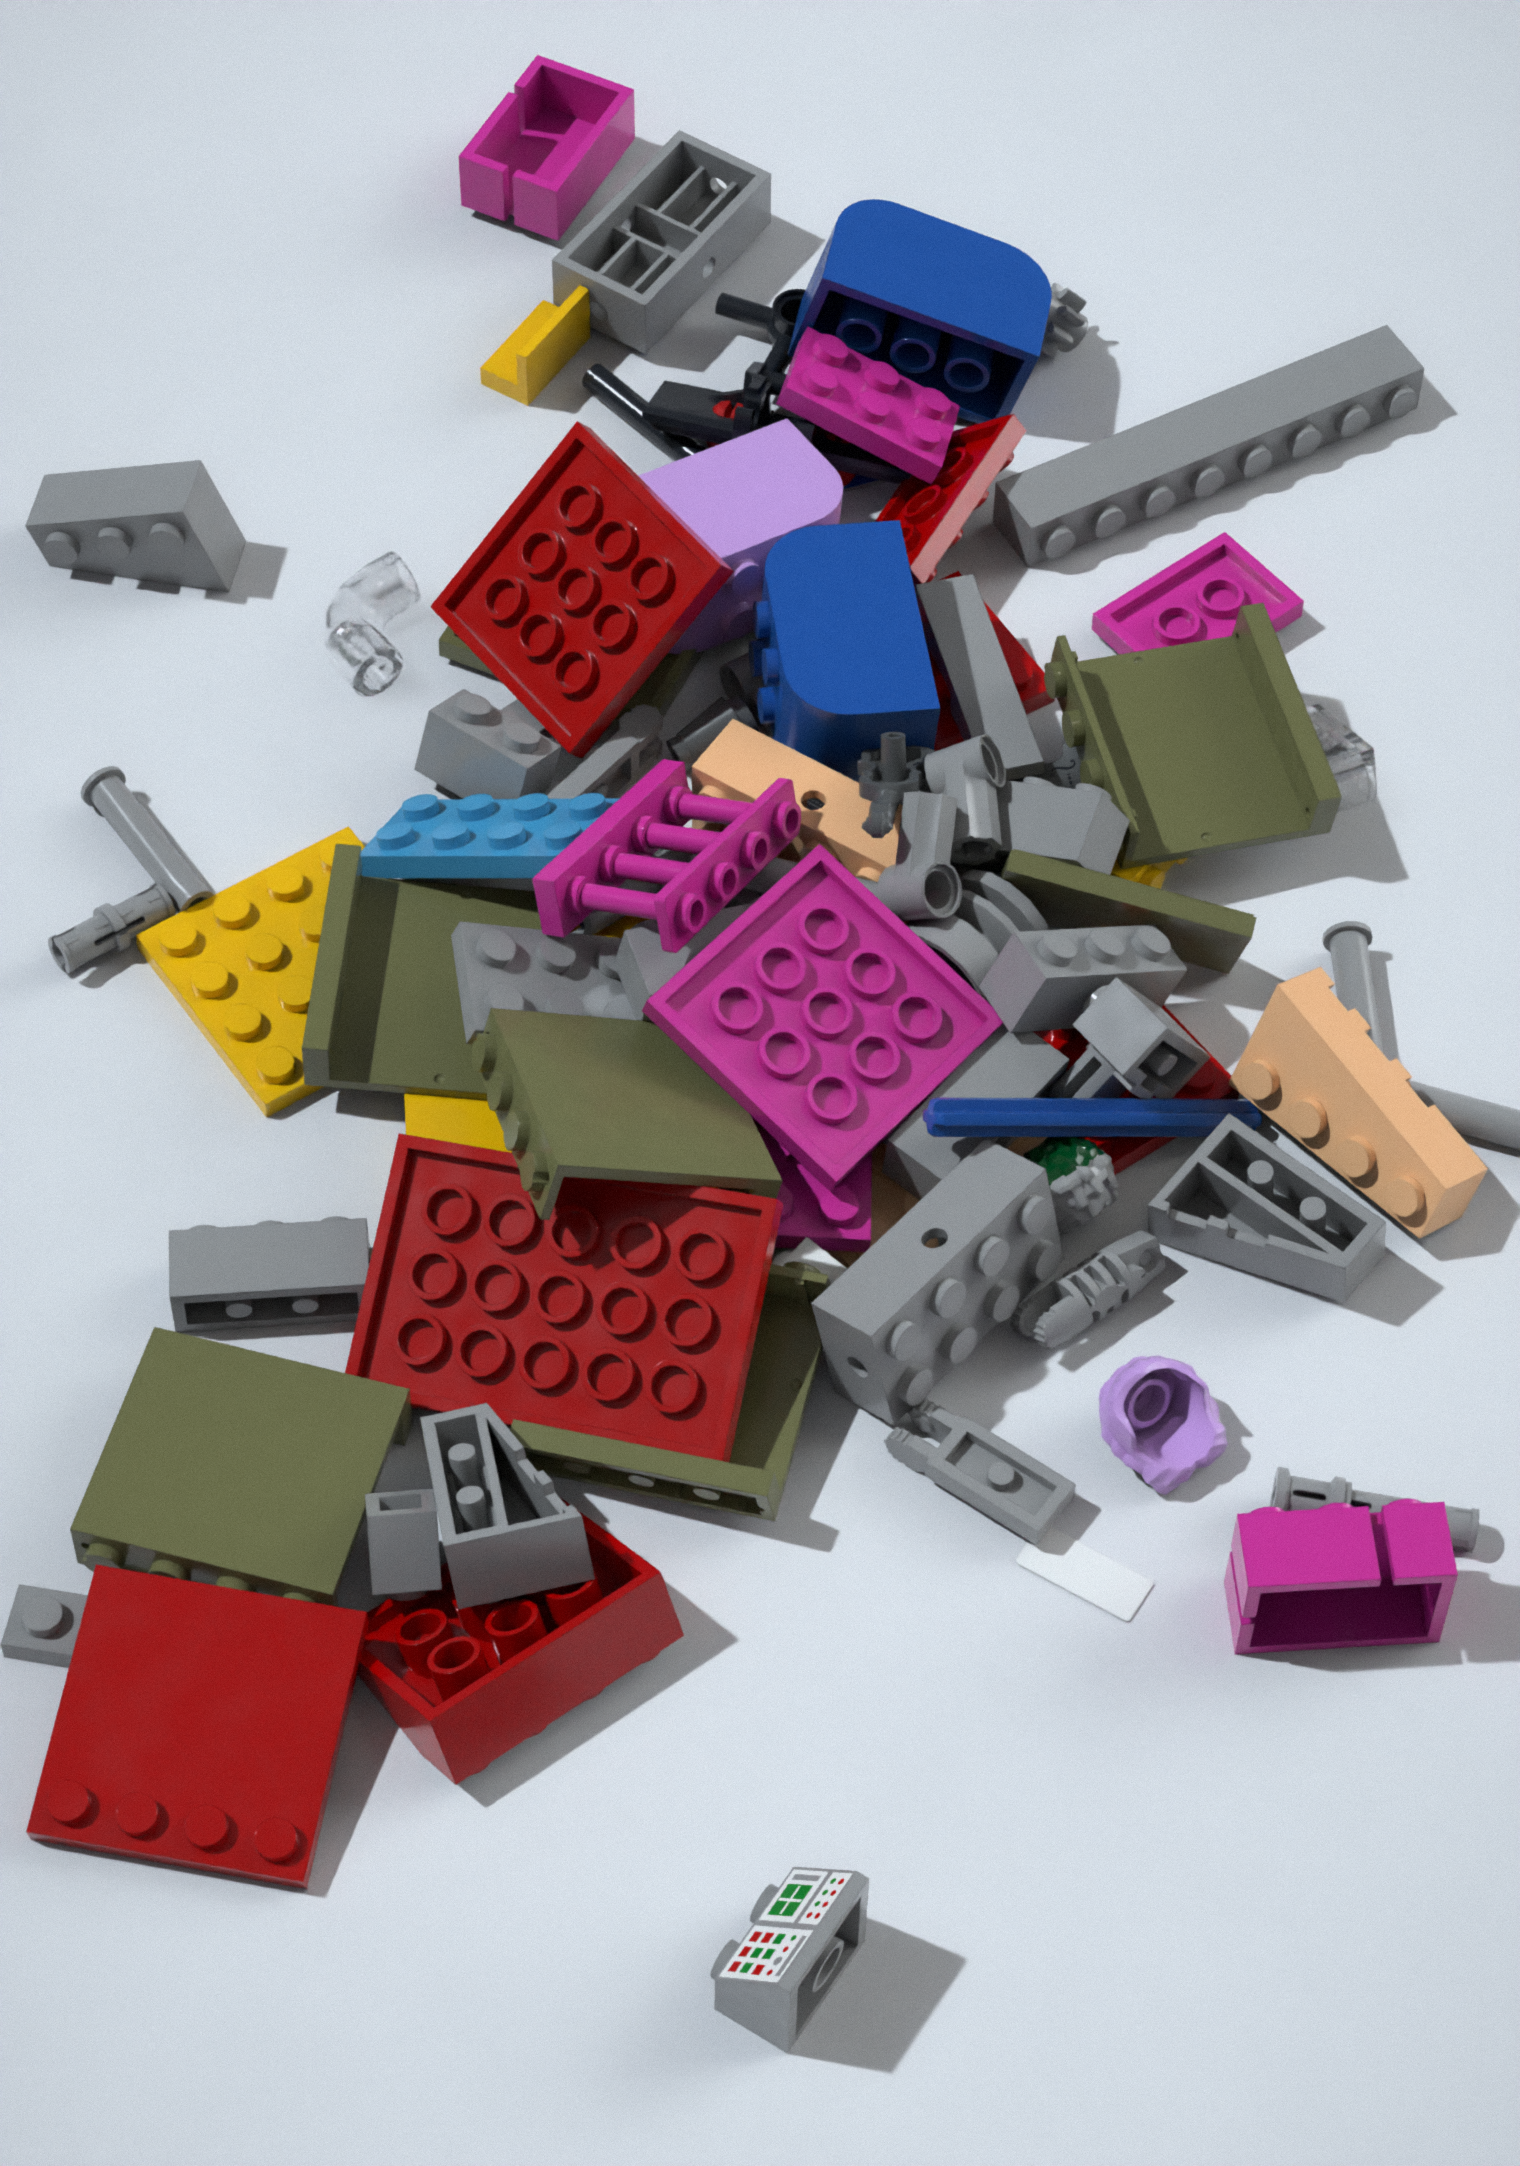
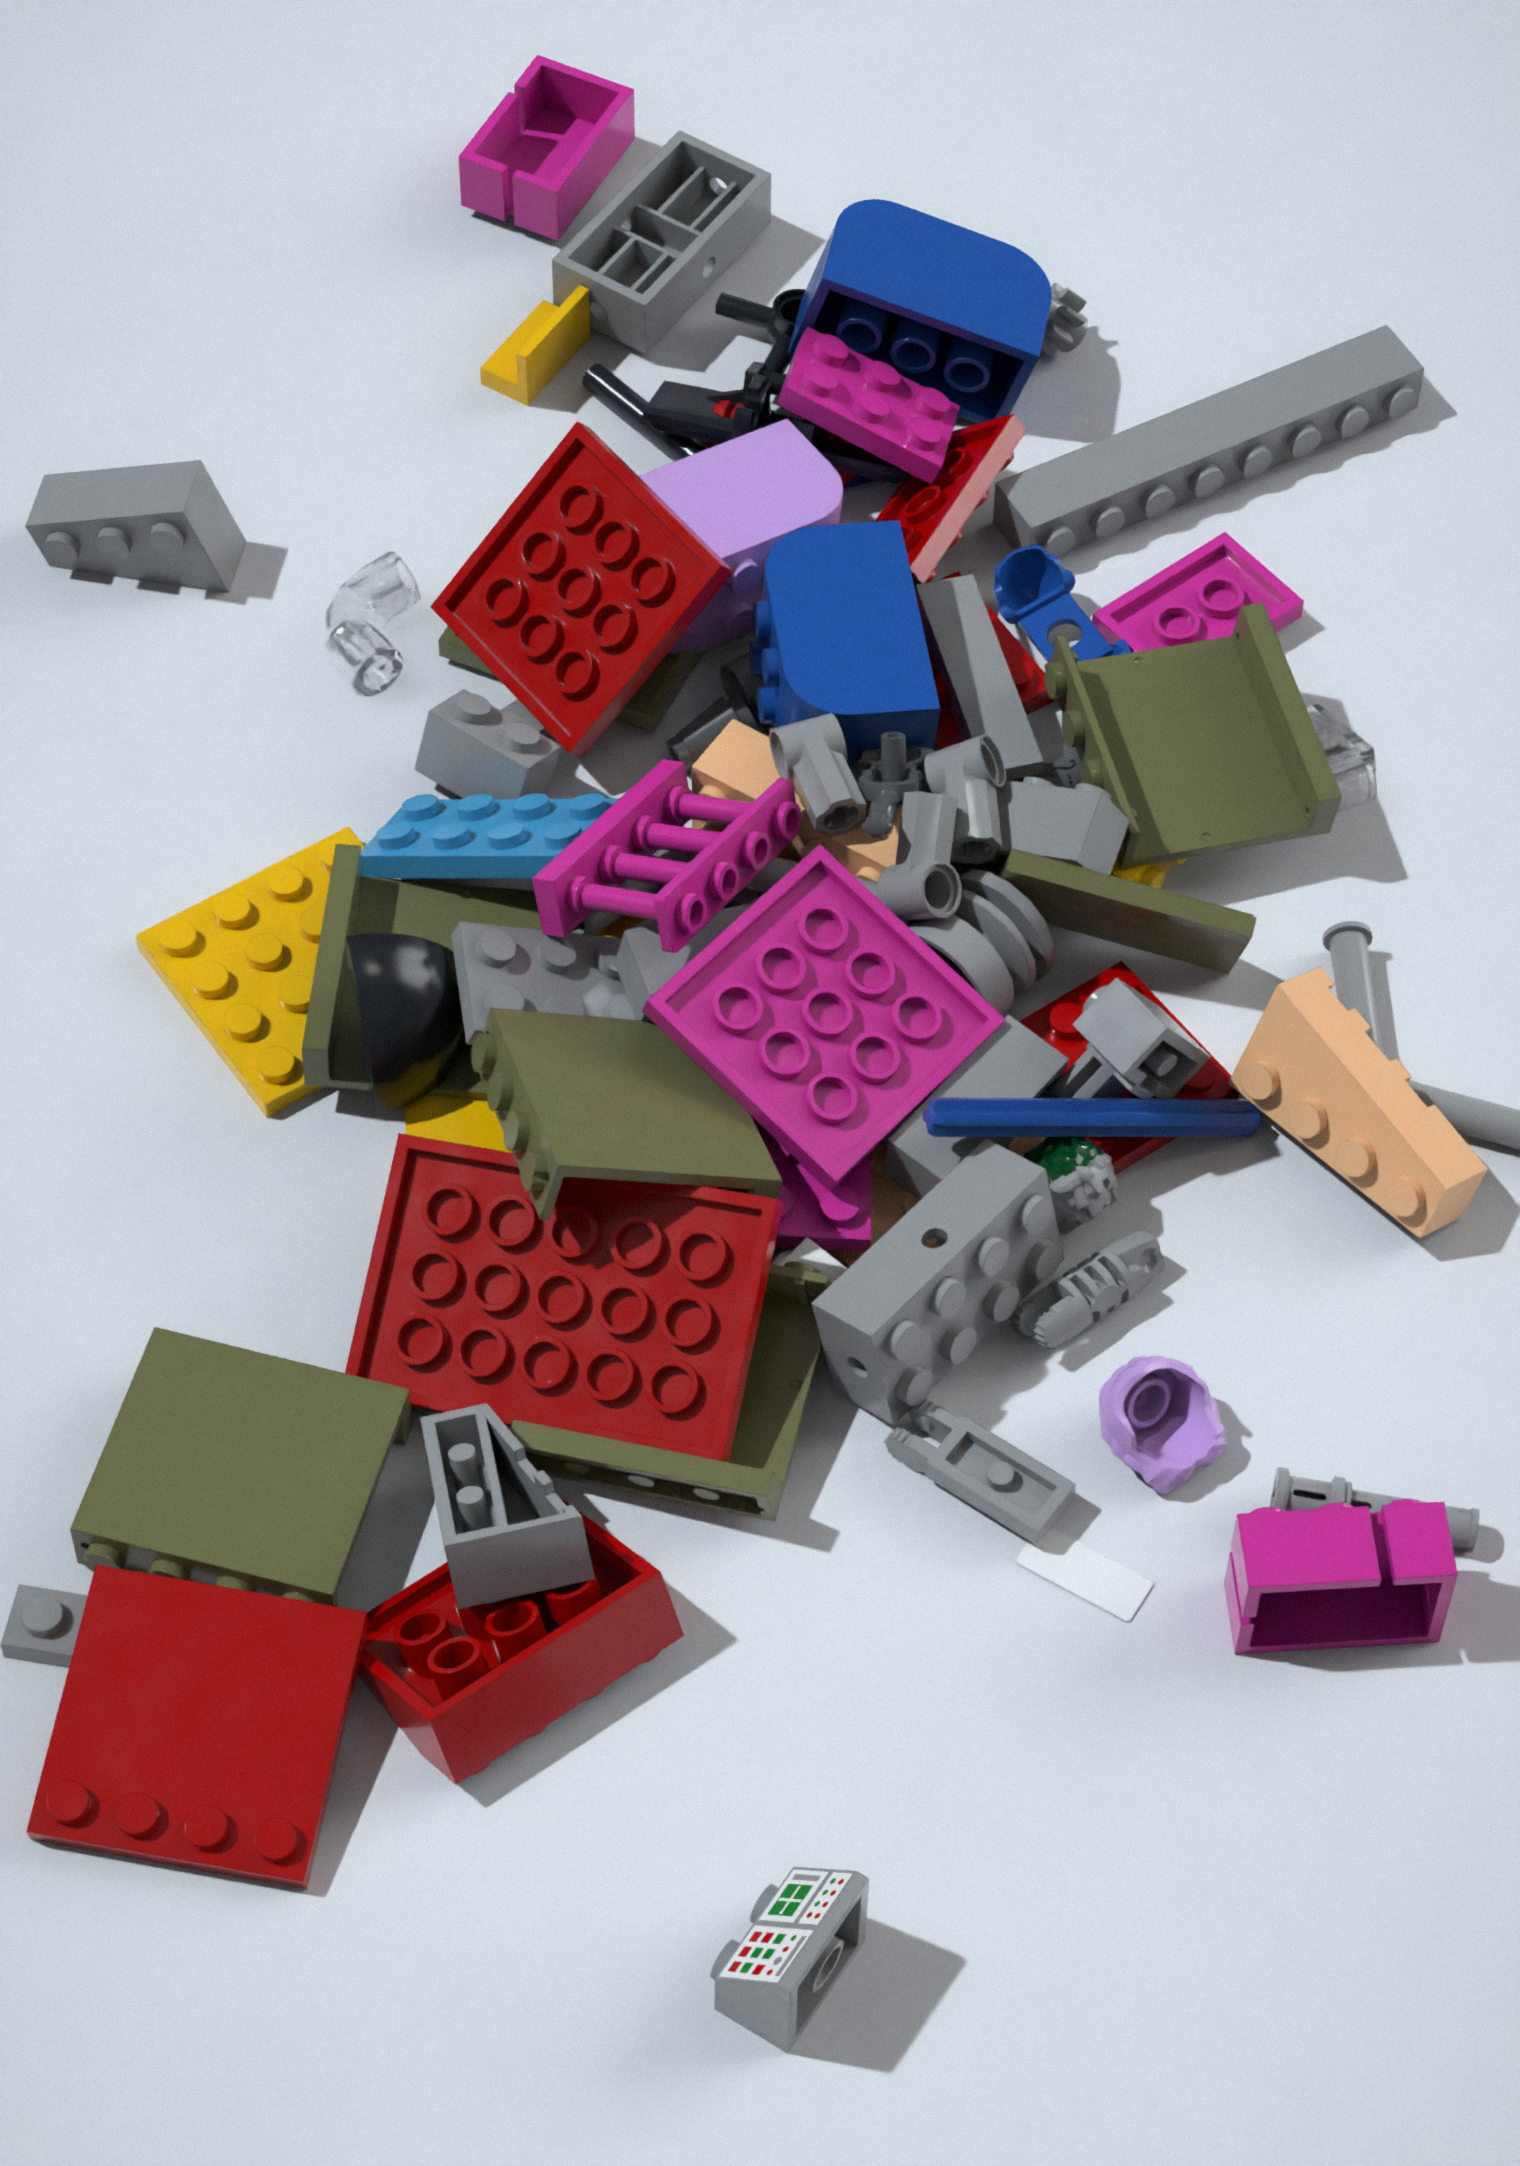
light grey pin [48,883,176,973] -> none
light grey pin [80,766,214,913] -> none
light grey brick [169,1216,371,1333] -> none
light grey brick [365,1488,442,1601] -> none
light grey hinge [545,704,663,799] -> none
light grey brick [978,924,1187,1033] -> none
light grey wedge [1147,1114,1386,1302] -> none
none -> black brick [346,933,471,1114]
none -> light grey piece [769,713,867,837]
none -> blue piece [993,545,1131,663]

